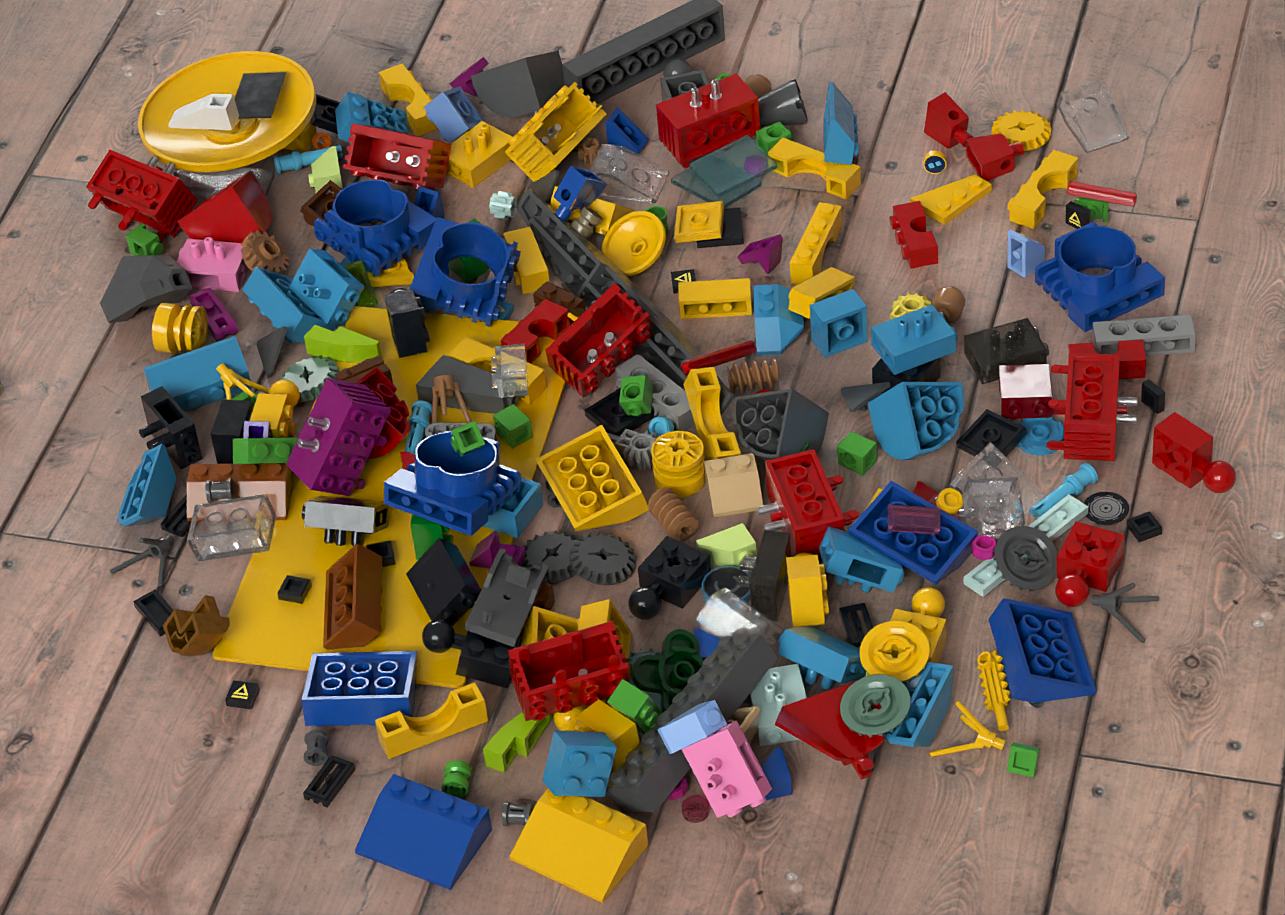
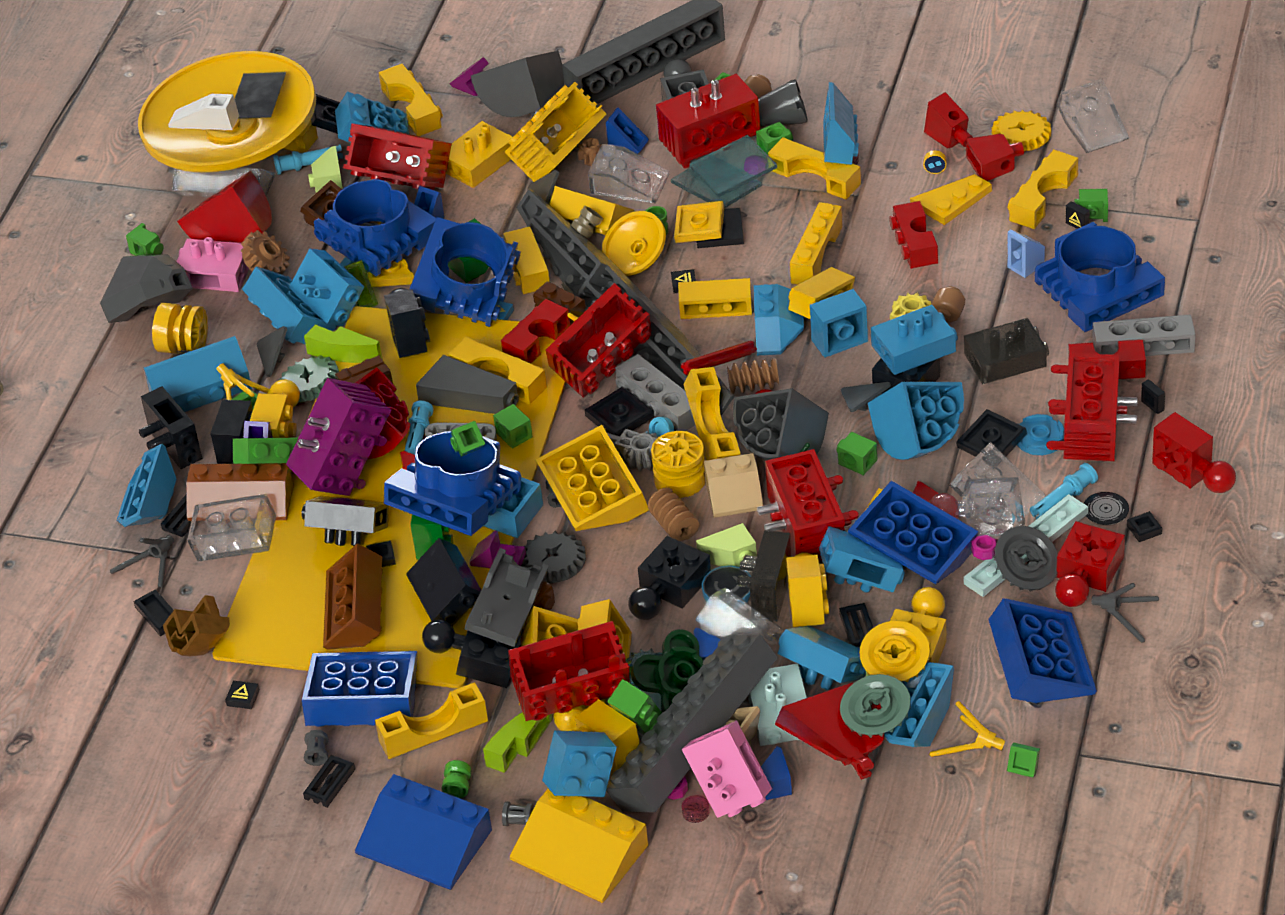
red piece [86,149,198,243] -> none
magenta plate [189,288,238,341] -> none
dark grey bush [205,478,235,503] -> none
black tile [277,575,312,604] -> none
orange hinge [311,132,331,150] -> none
medium blue slope [423,86,486,143] -> none
medium nougat plant [431,375,472,423] -> none
light aqua gear [489,191,518,220] -> none
clear brick [491,344,528,398] -> none
blue torso [554,166,607,221] -> none
dark grey gear [569,531,636,585] -> none
bright green brick [619,375,653,416] -> none
light blue slope [657,700,727,754] -> none
magenta slope [737,234,783,274] -> none
clear pink tile [887,505,940,534] -> none
yellow tile [936,488,964,515] -> none
yellow piece [976,650,1011,731] -> none
panel [999,364,1052,419] -> none
red axle [1067,181,1137,207] -> none

